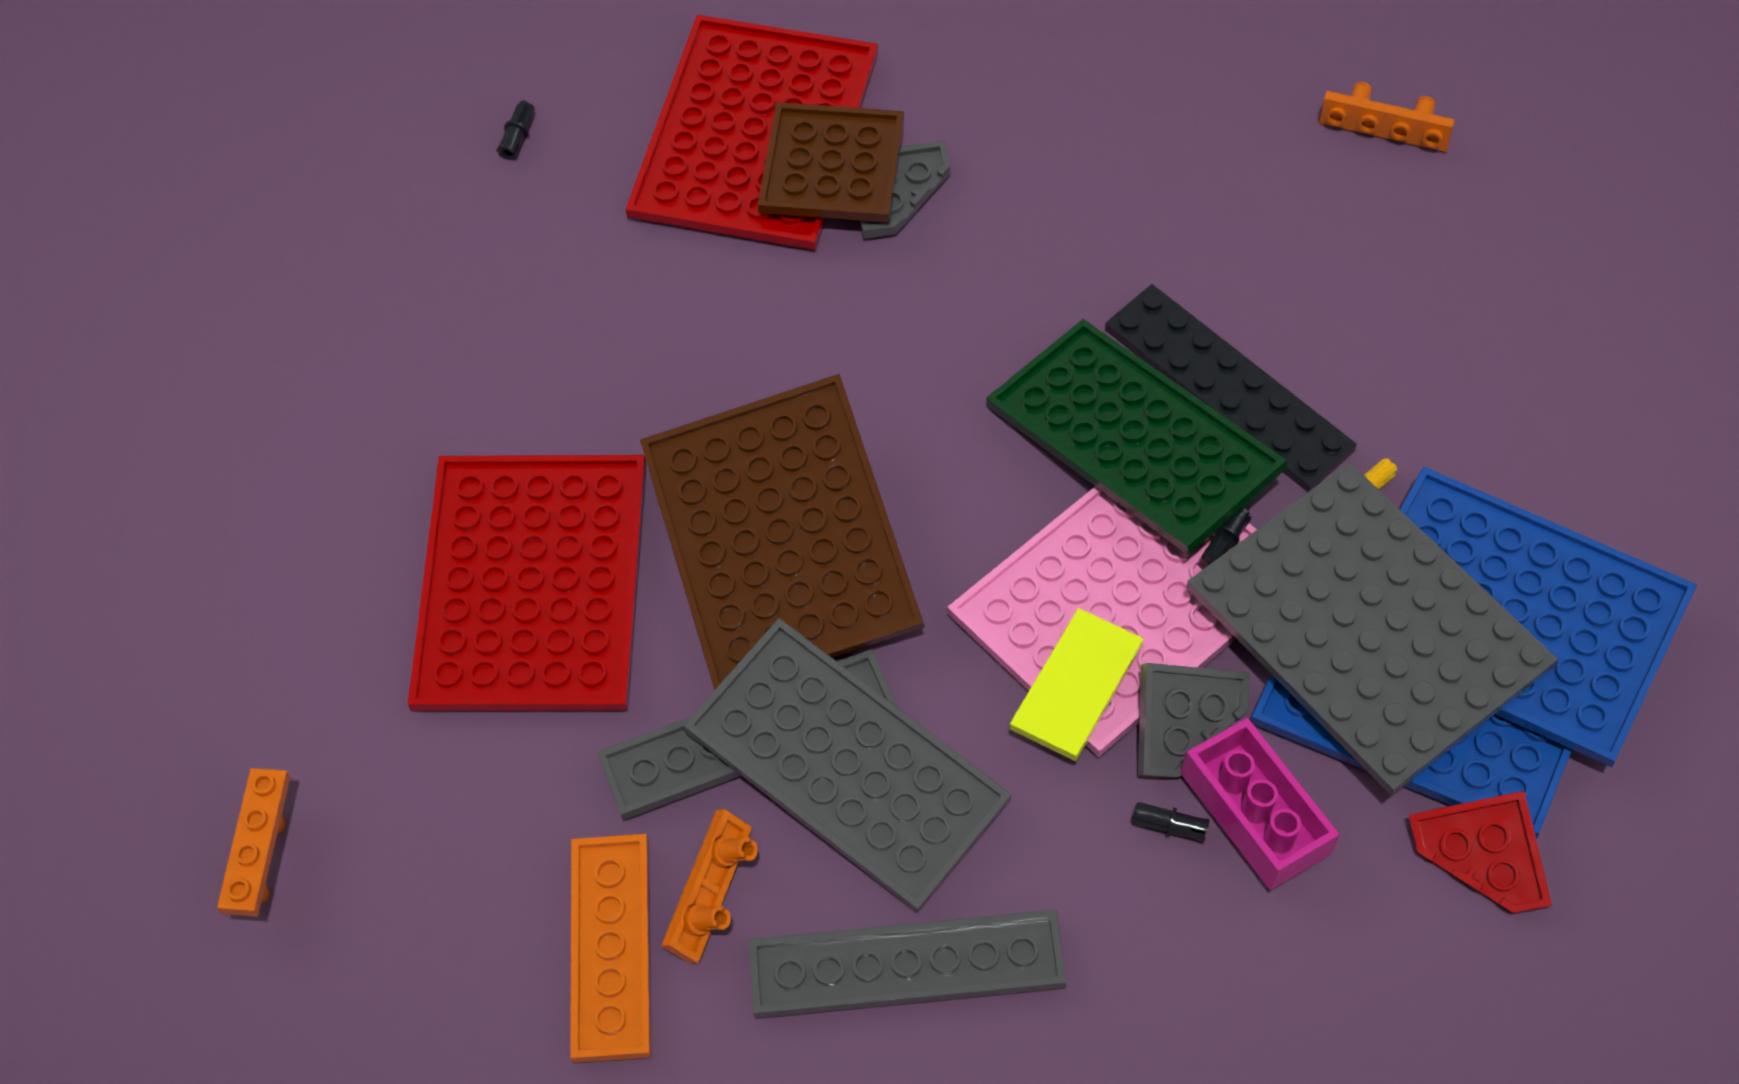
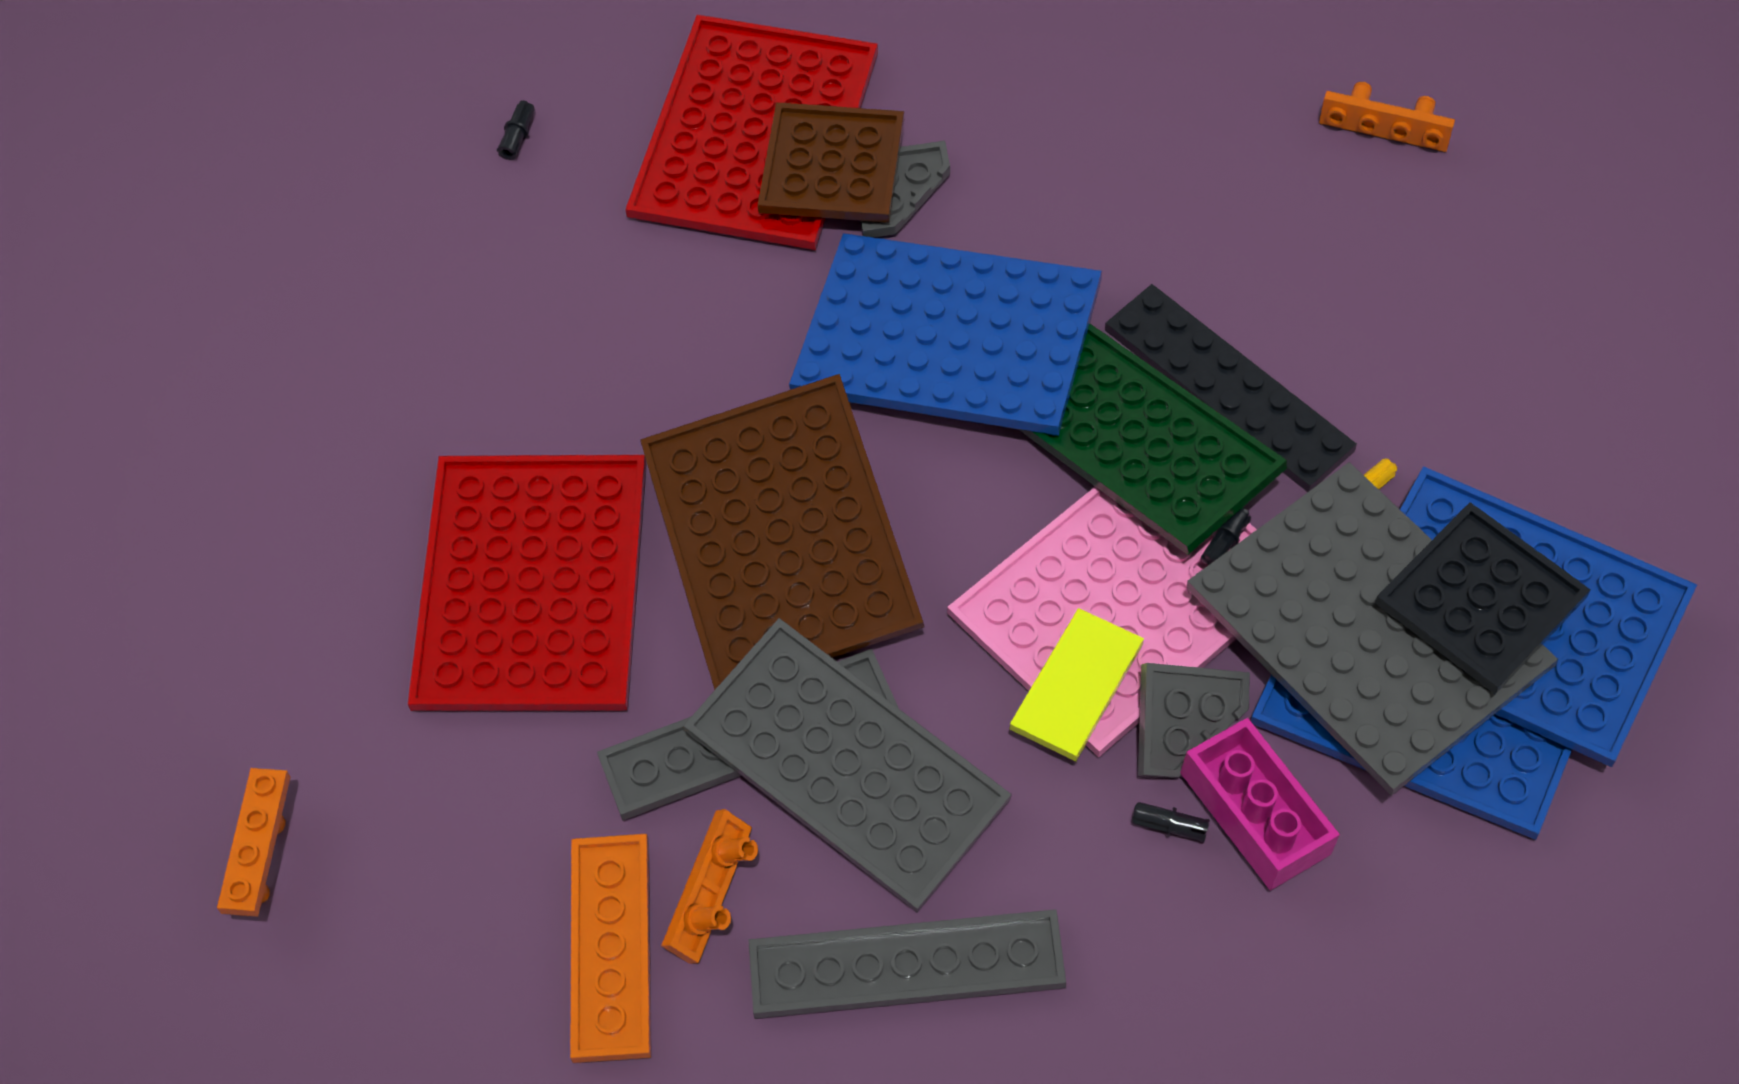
red plate [1409,791,1553,913] -> none
none -> blue plate [789,233,1102,436]
none -> black plate [1375,502,1591,695]

